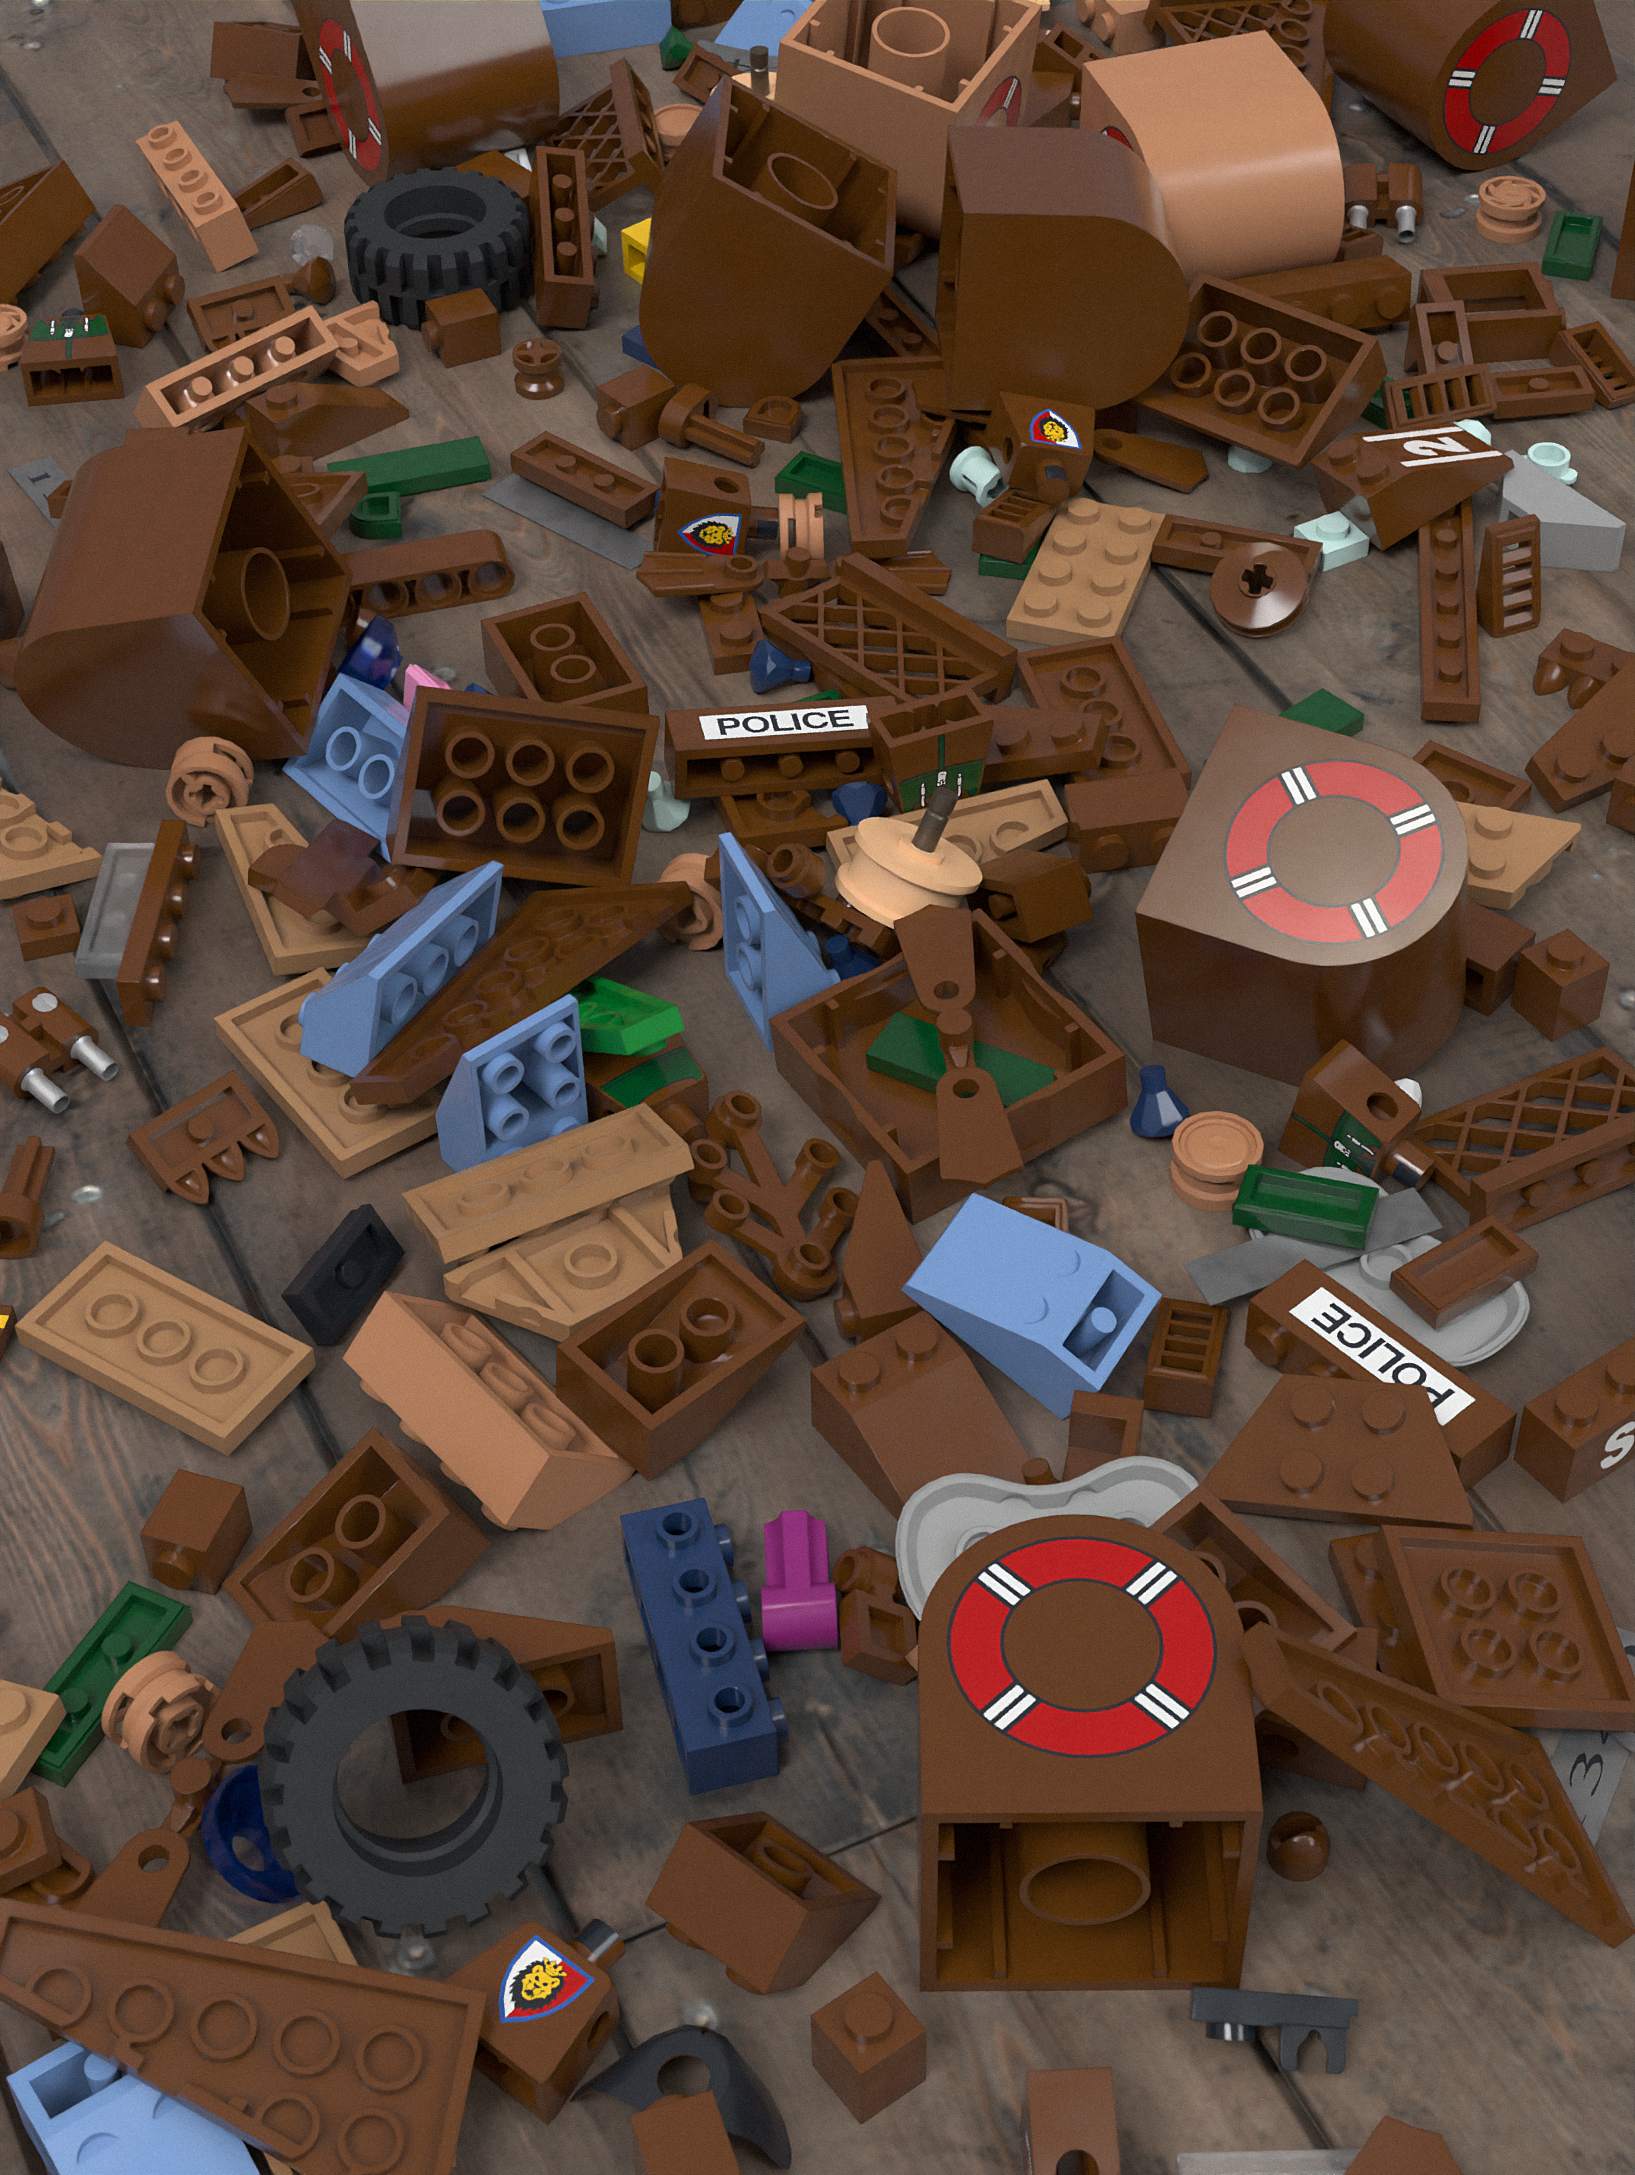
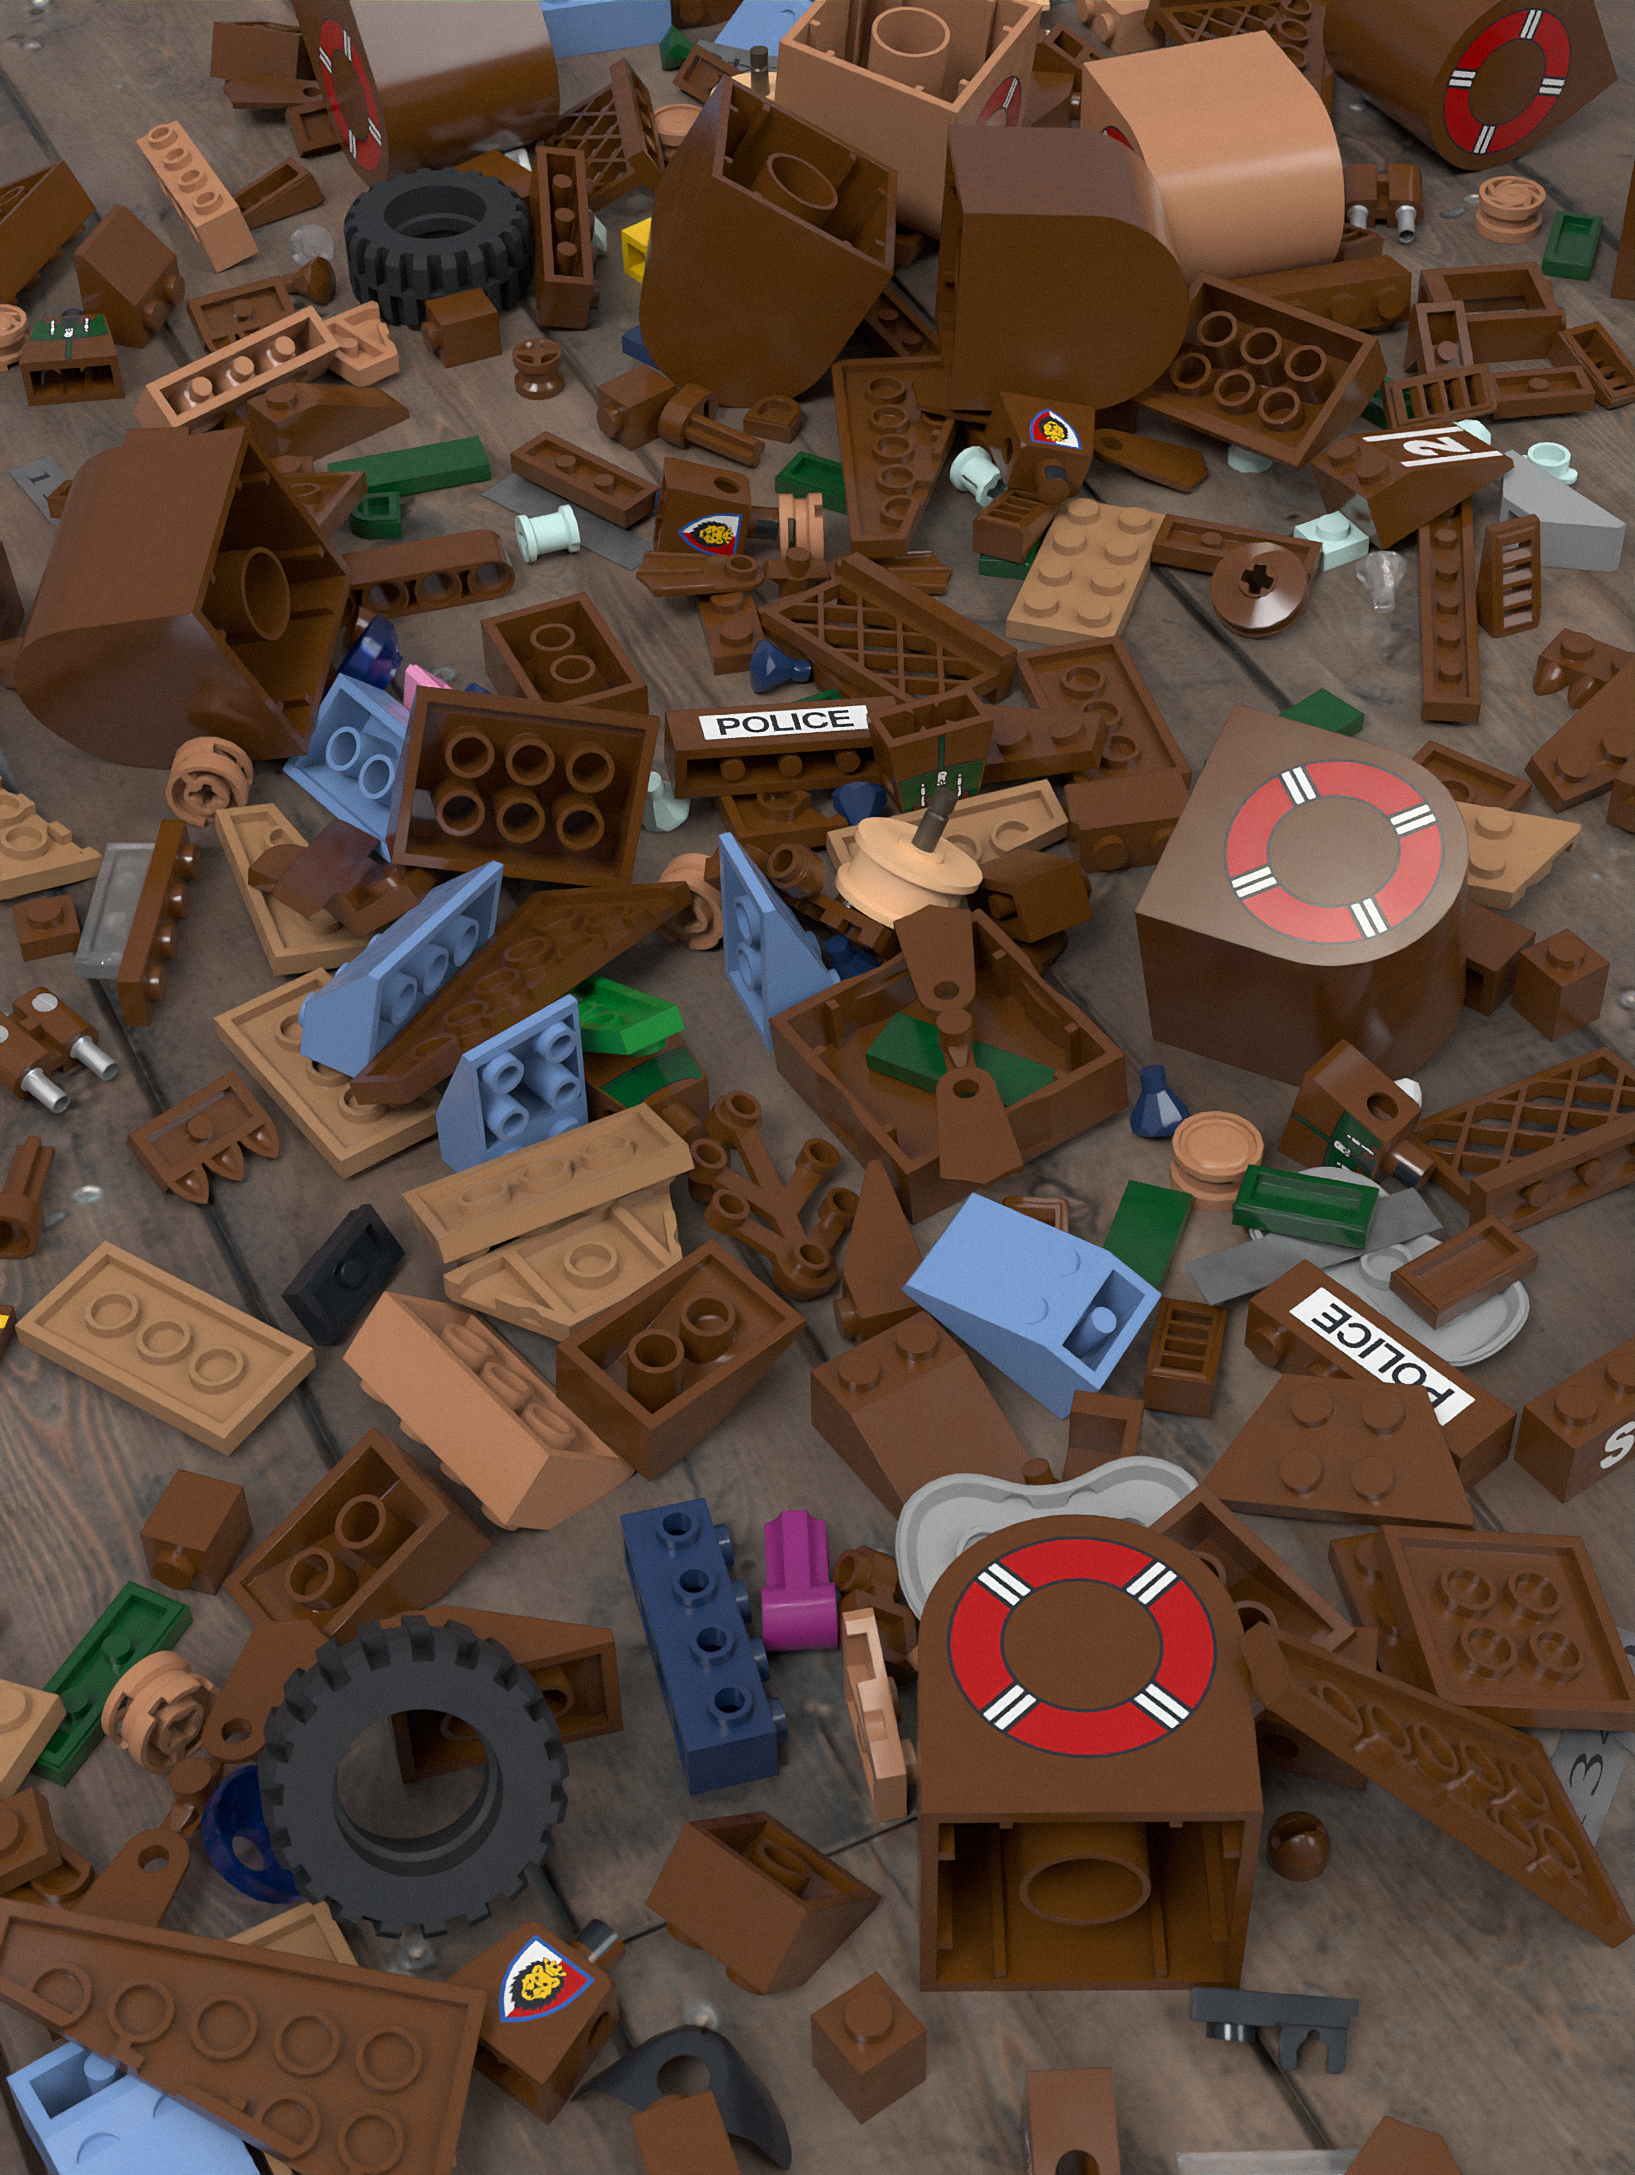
none -> light aqua bush [515,504,580,563]
none -> nougat wing [842,1607,917,1823]
none -> dark green tile [1103,1180,1193,1293]
none -> clear rock [1354,551,1406,613]

